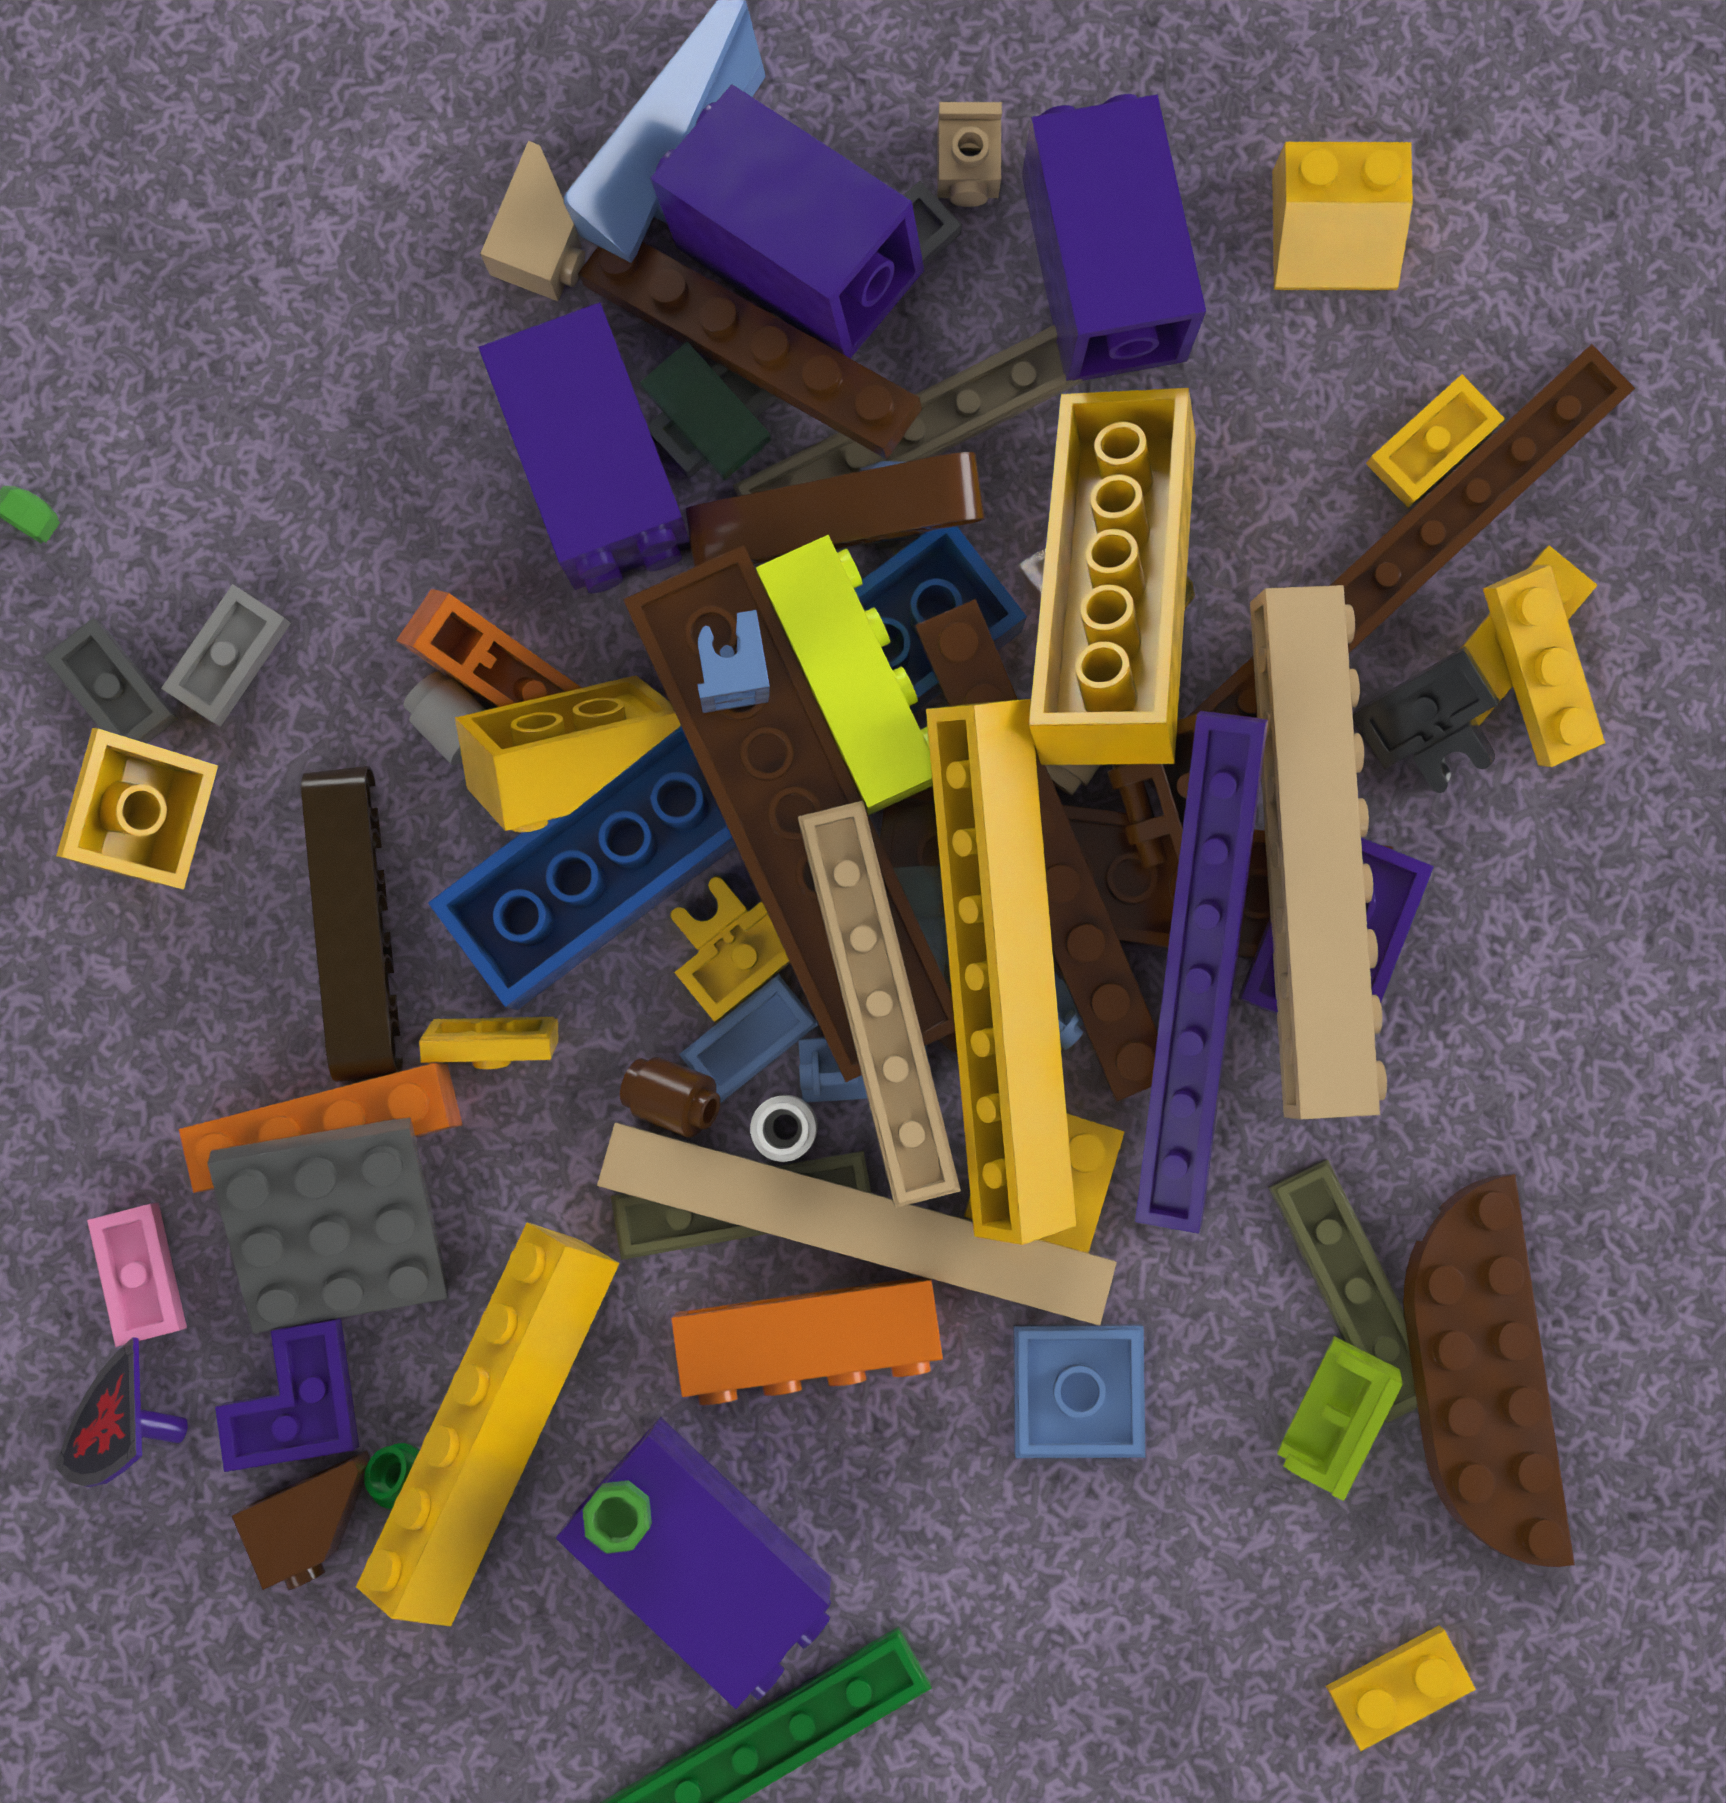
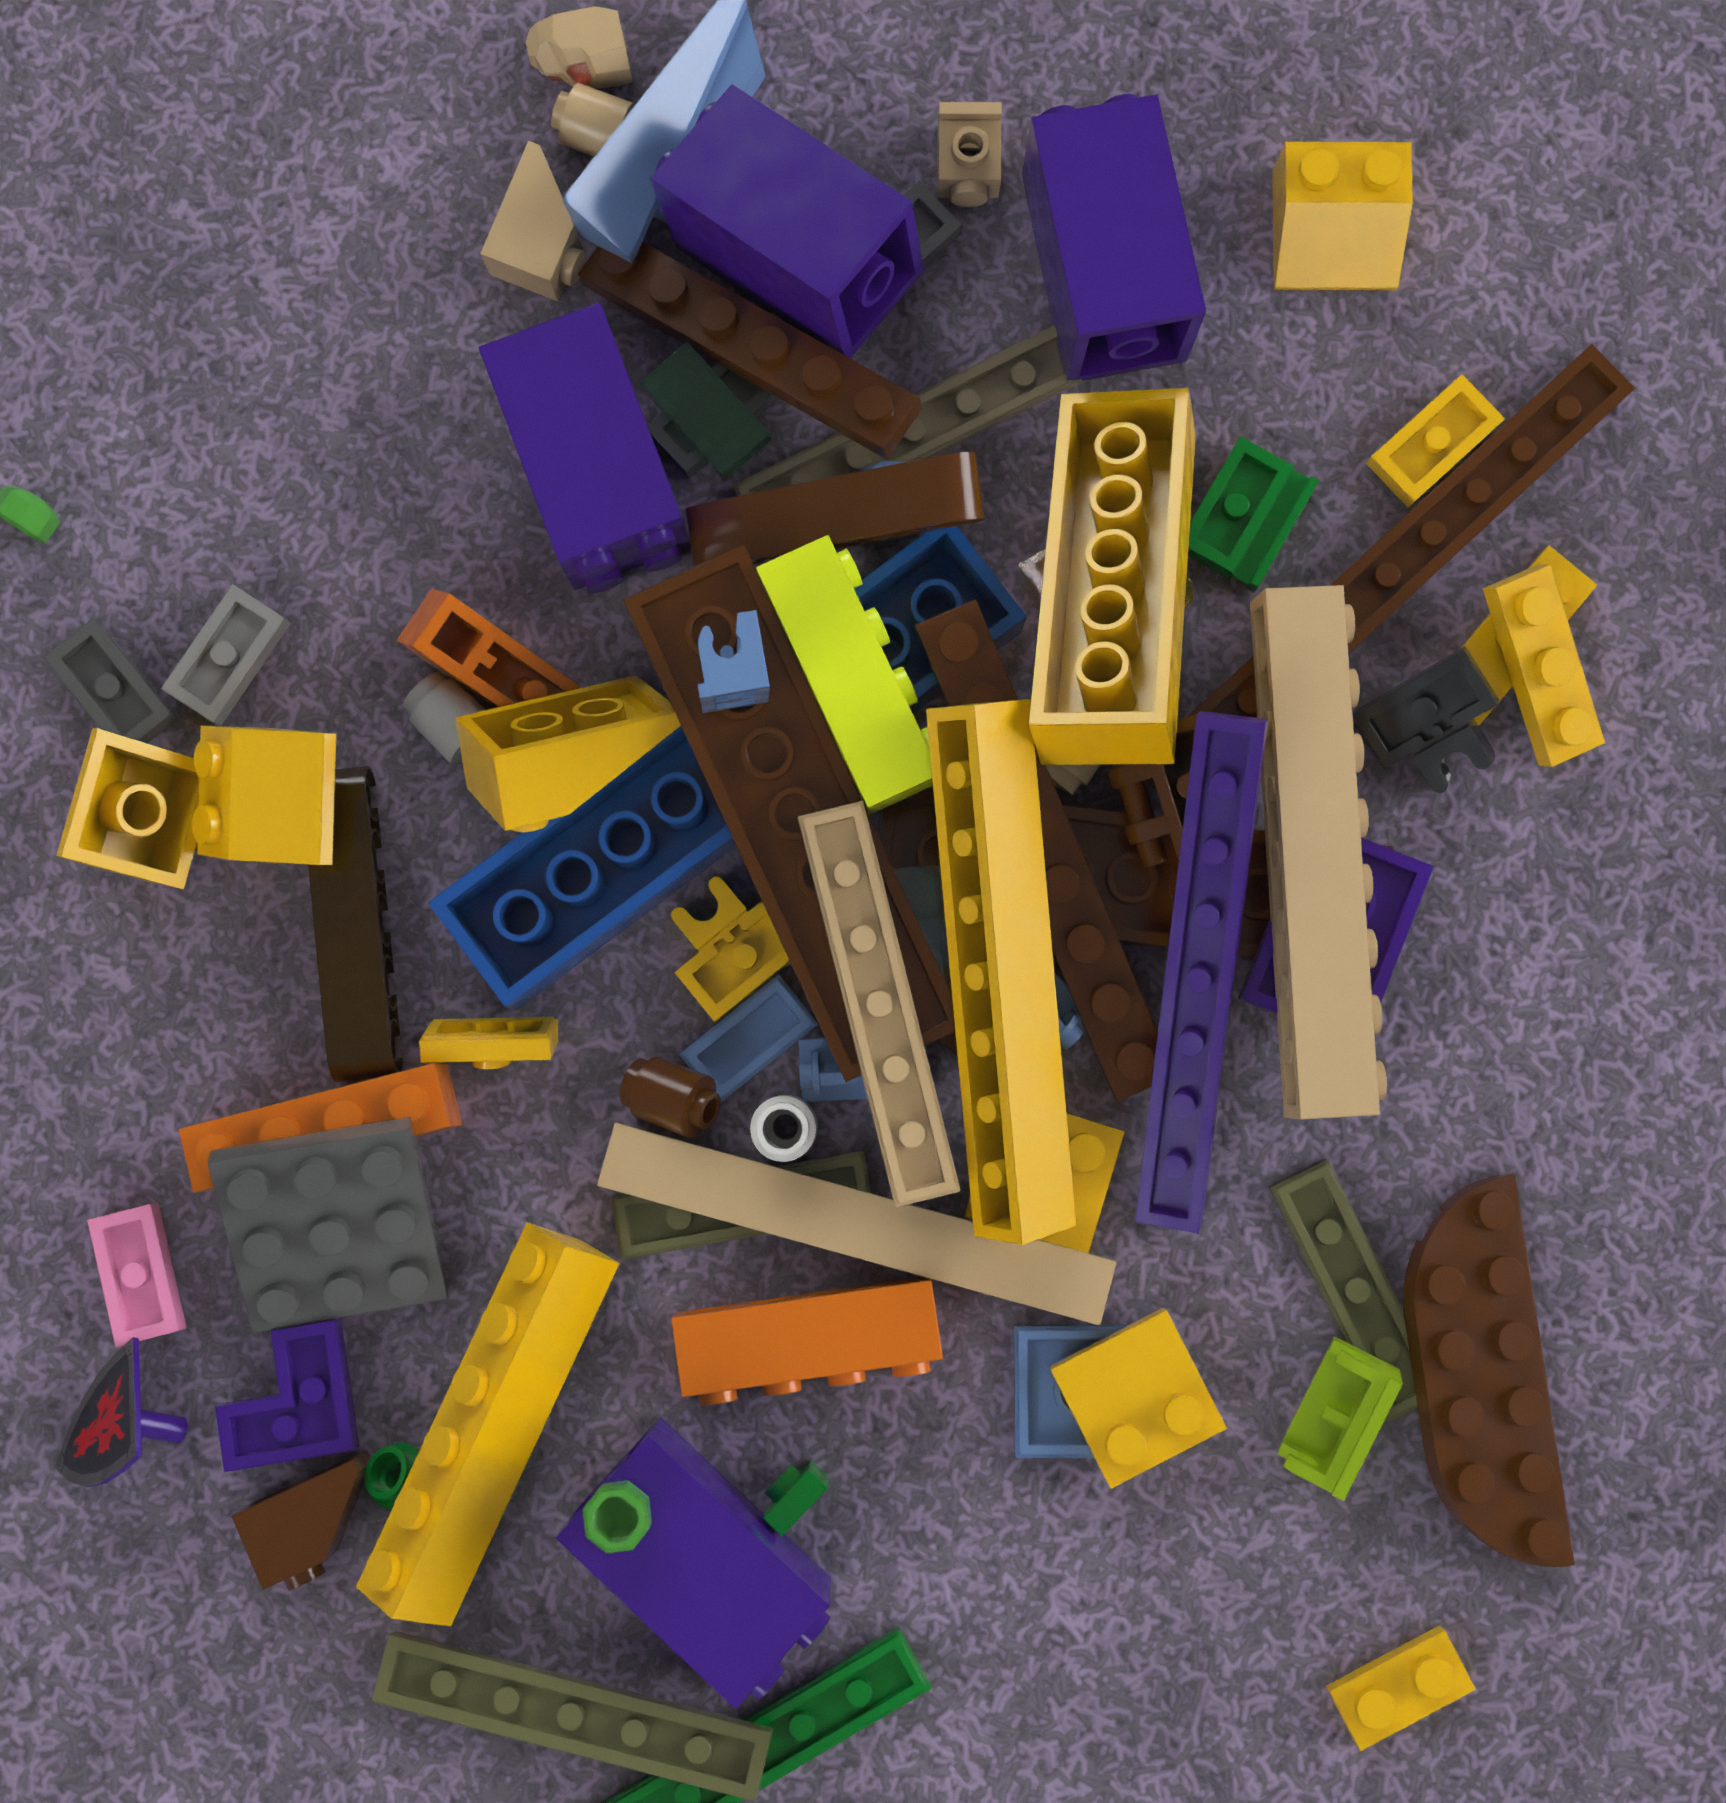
none -> yellow slope [192,725,336,865]
none -> olive plate [371,1631,773,1802]
none -> tan rock [526,6,633,89]
none -> tan brick [551,83,635,157]
none -> green plate [763,1460,829,1536]
none -> yellow plate [1048,1308,1227,1489]
none -> green plate [1188,436,1320,593]

